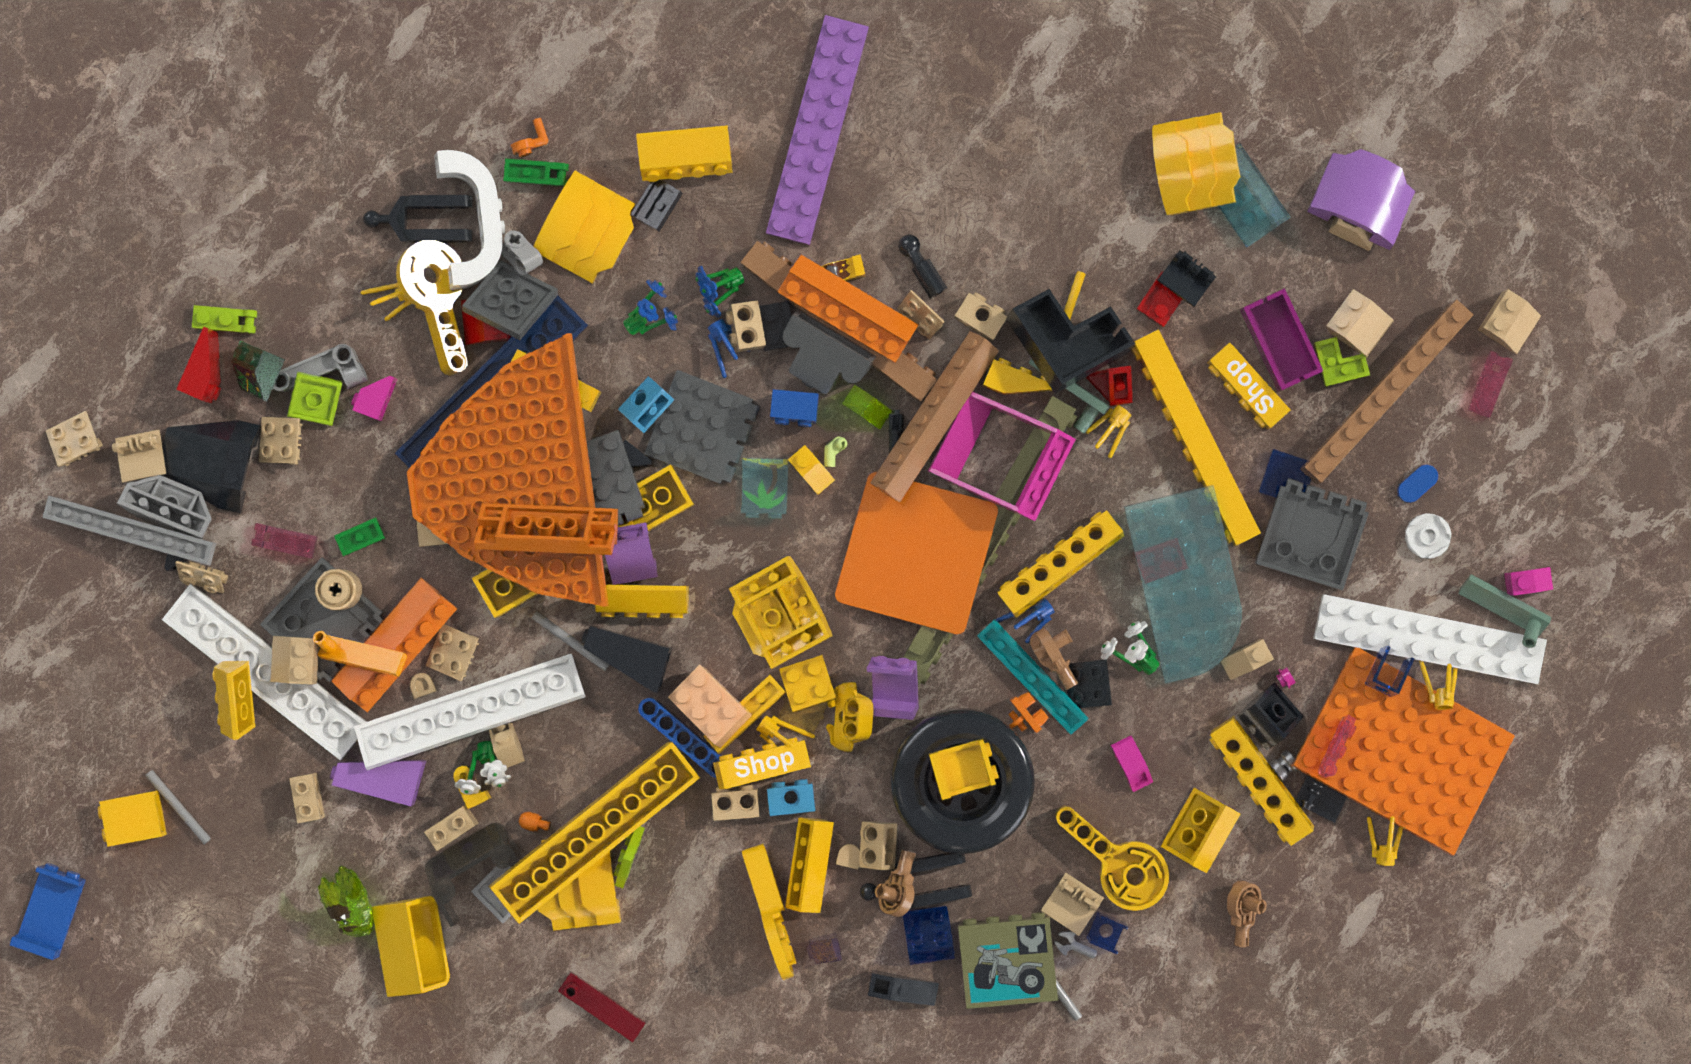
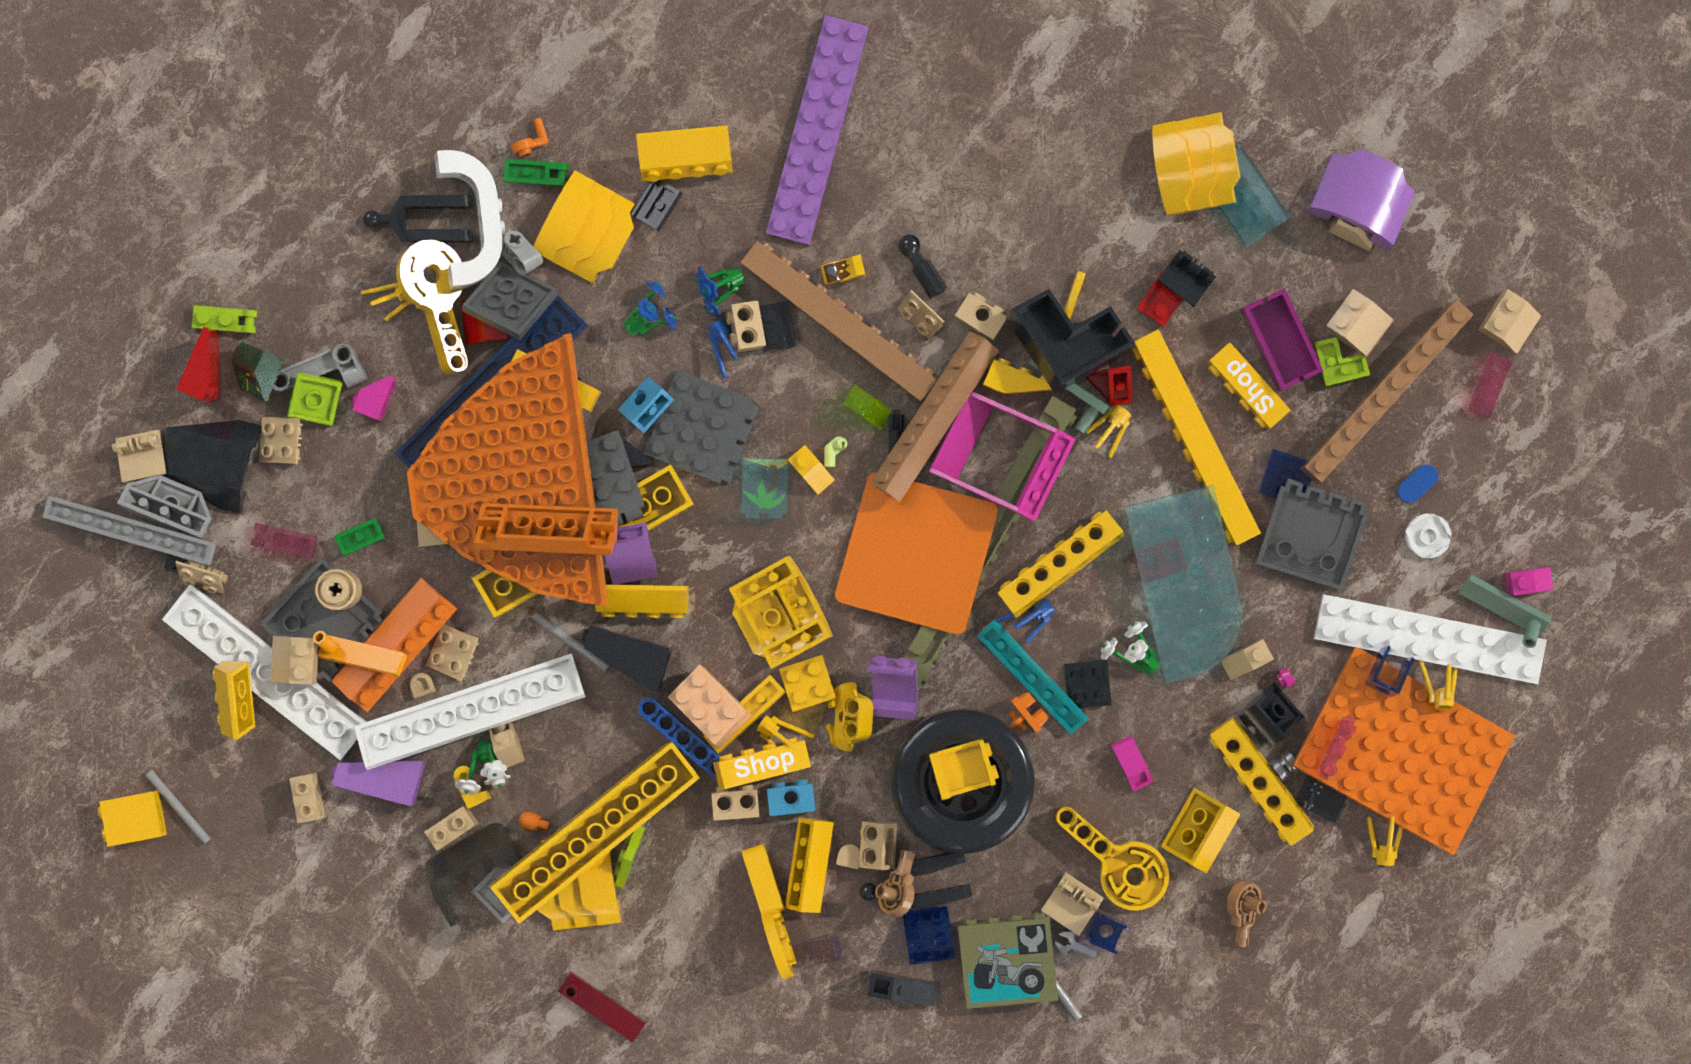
blue panel [10,863,86,960] -> none
tan hinge [46,411,103,467] -> none
clear neon green head [318,866,374,938] -> none
yellow windscreen [371,896,450,997] -> none
blue brick [770,389,819,427] -> none
orange slope [777,255,918,363] -> none
dark grey brick [783,310,877,394] -> none
medium nougat pin [1030,627,1078,690] -> none

